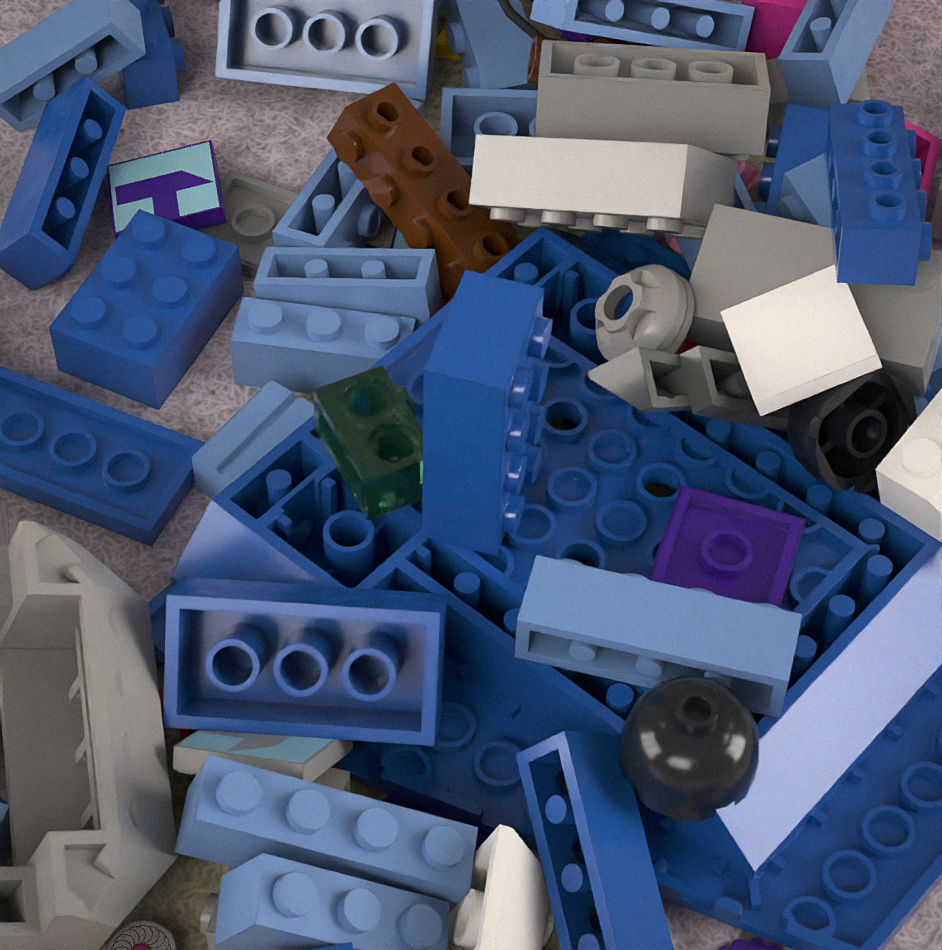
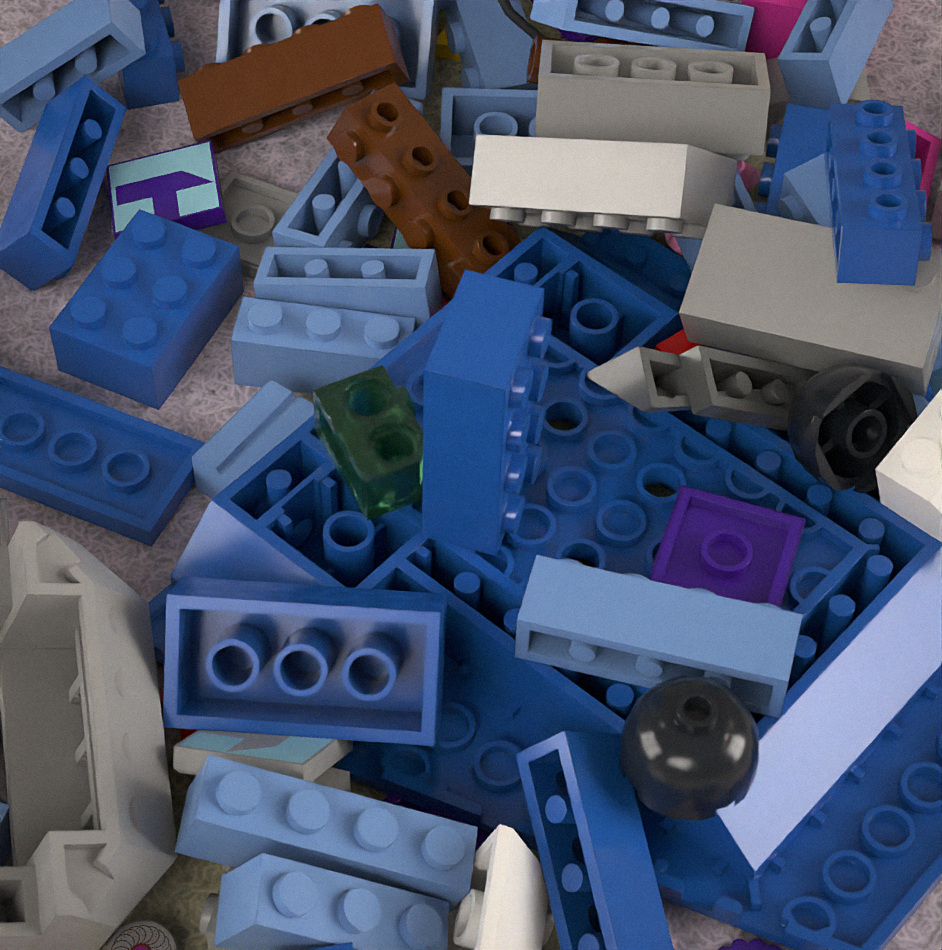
light grey piece [595,264,694,361] -> none
white tile [721,264,882,416] -> none
none -> reddish brown brick [178,3,410,154]

